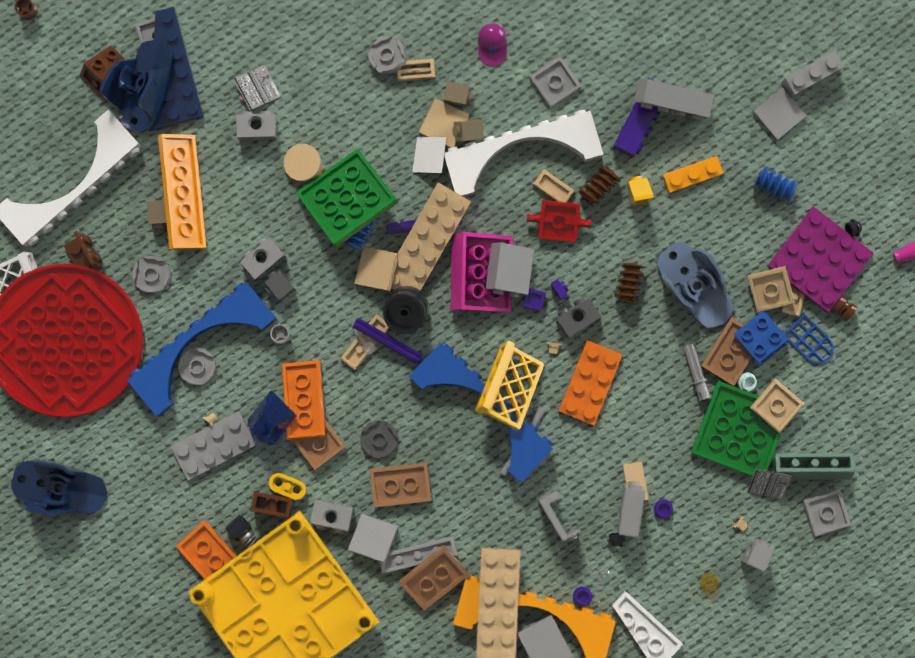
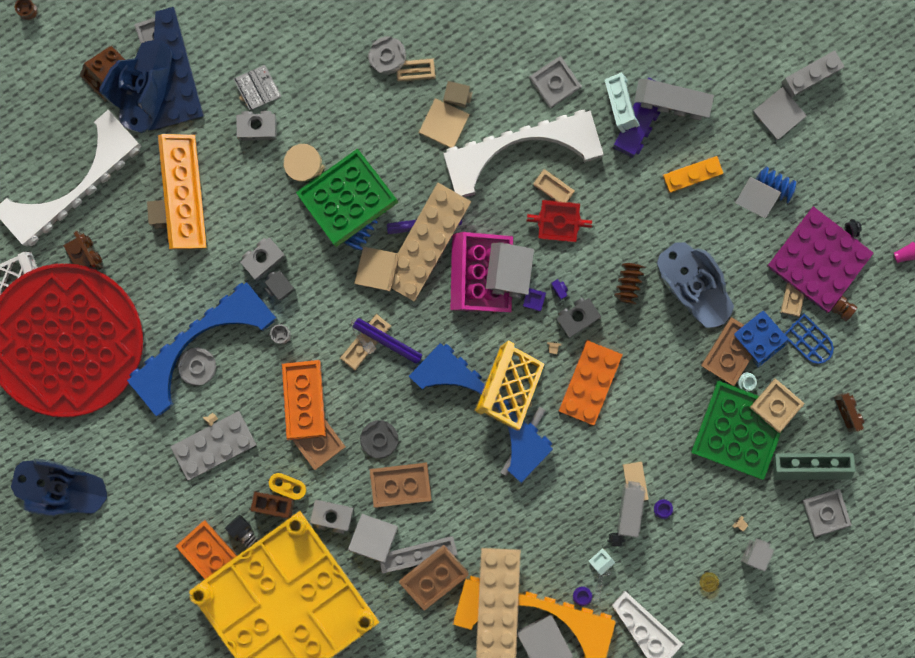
light grey tile [132,256,171,294] -> none
clear blue slope [247,391,297,445] -> none
black wheel [383,286,429,334] -> none
white sticker [412,137,447,173] -> none
dark tan brick [452,119,484,141] -> none
magenta cap [478,23,507,66] -> none
light grey panel [537,490,580,542] -> none
reddish brown piece [578,167,621,208] -> none
yellow slope [627,176,654,206] -> none
light grey axle [684,344,711,401] -> none
tan tile [747,266,795,313] -> none
light grey sticker [747,469,792,499] -> none
none -> light aqua plate [589,548,615,575]
none -> light aqua container [605,72,640,133]
none -> white sticker [735,177,781,218]
none -> reddish brown plate [834,393,864,432]

